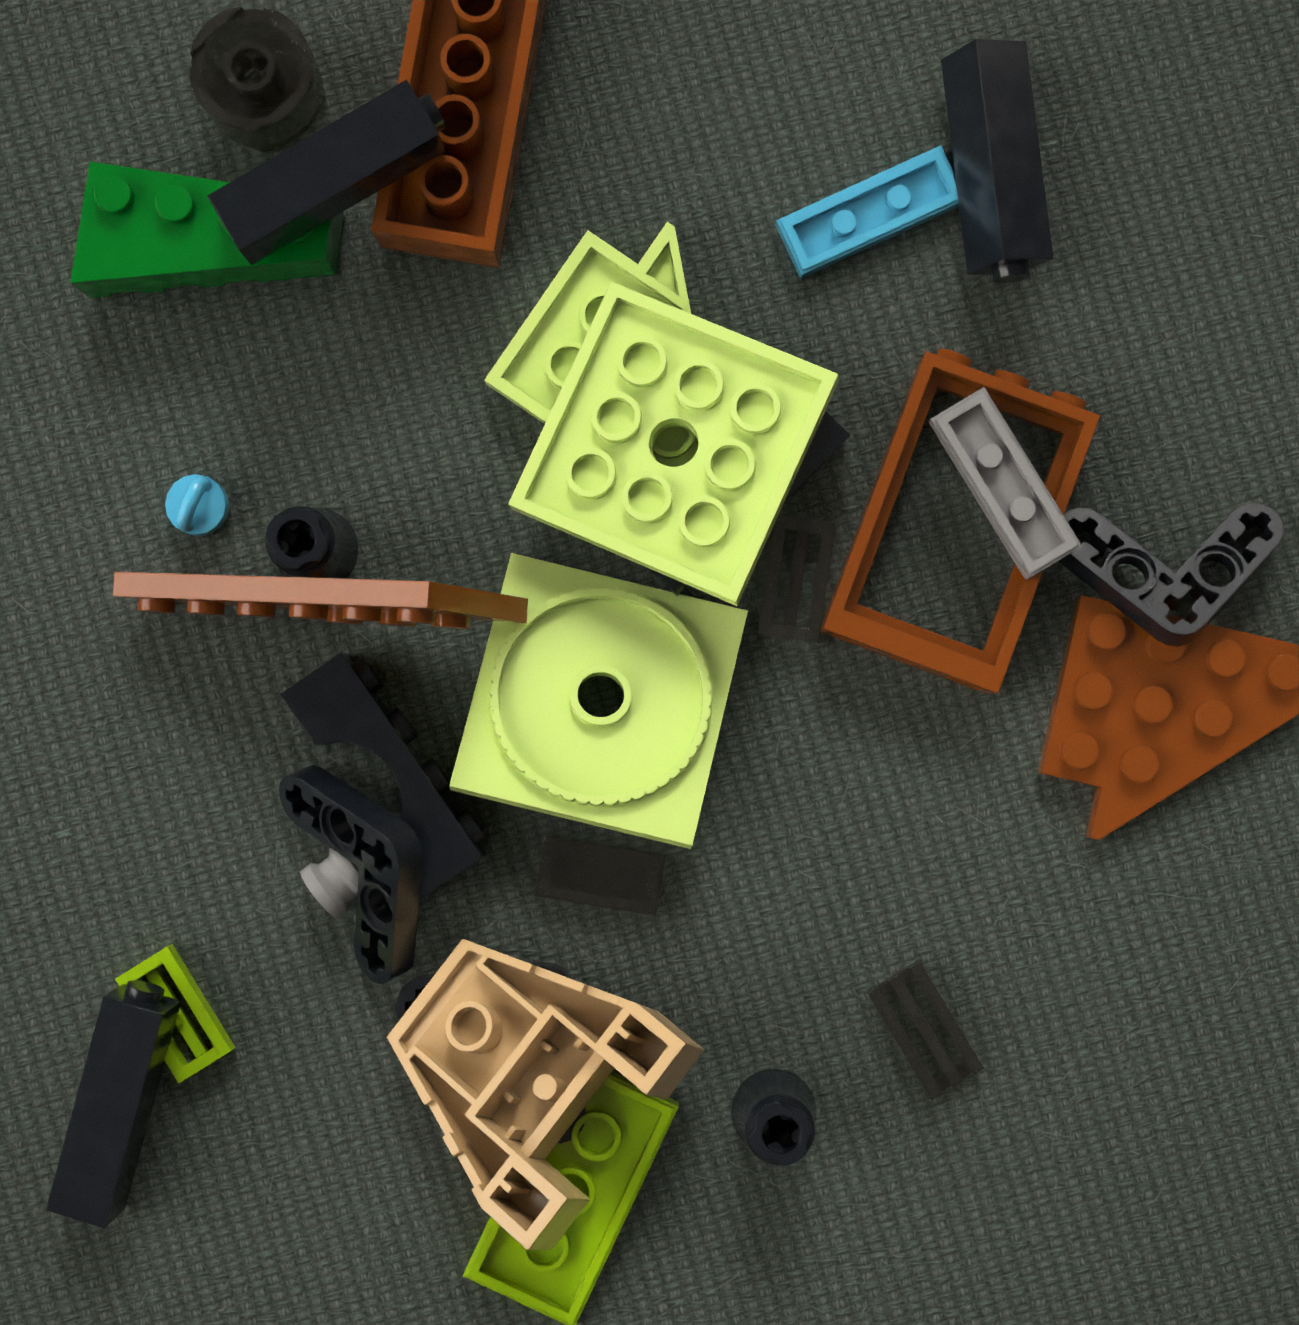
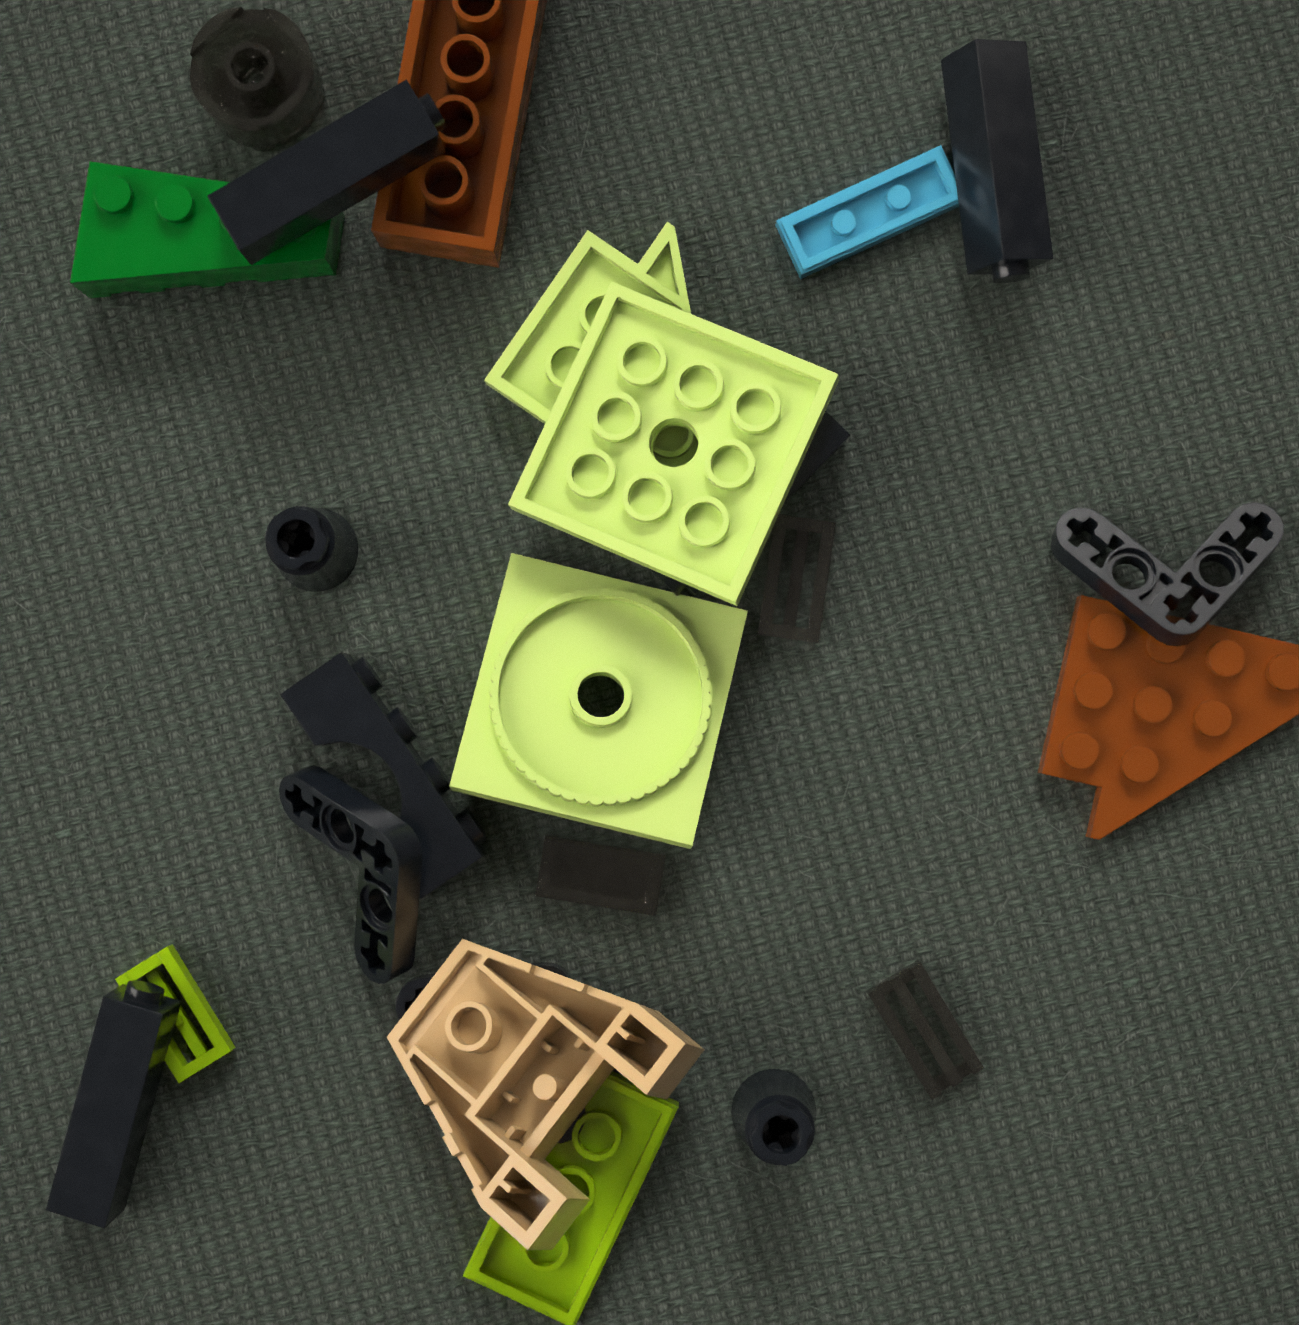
wing [112,572,528,629] -> none
medium azure tile [165,474,230,537] -> none
light grey wheel [300,848,359,919] -> none
dark orange door [818,349,1100,695] -> none
light grey tile [929,387,1082,580] -> none

